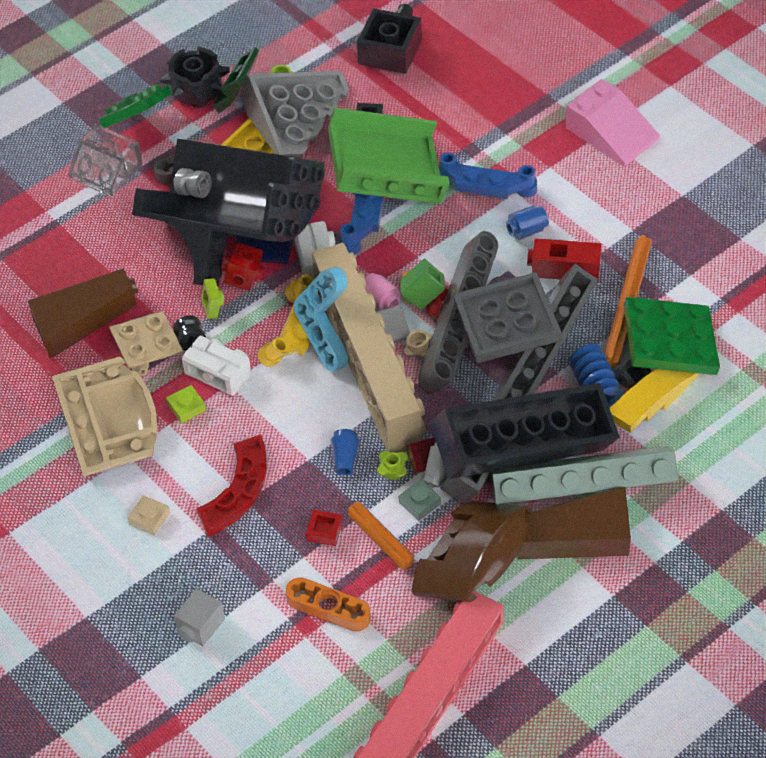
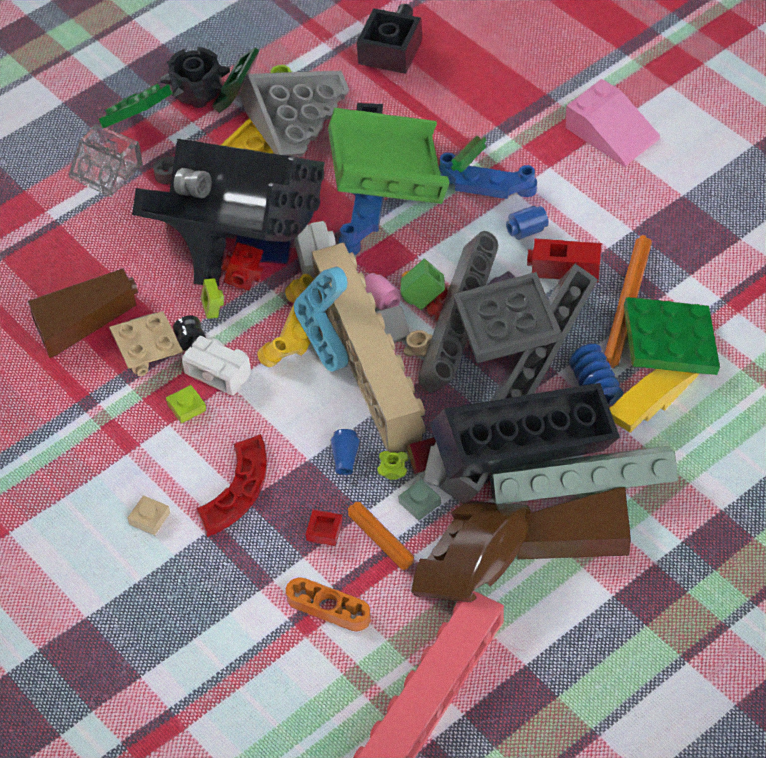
tan slope [52,357,157,477] -> none
light grey brick [174,588,225,647] -> none
black slope [614,357,652,390] -> none
none -> green axle [451,135,487,173]

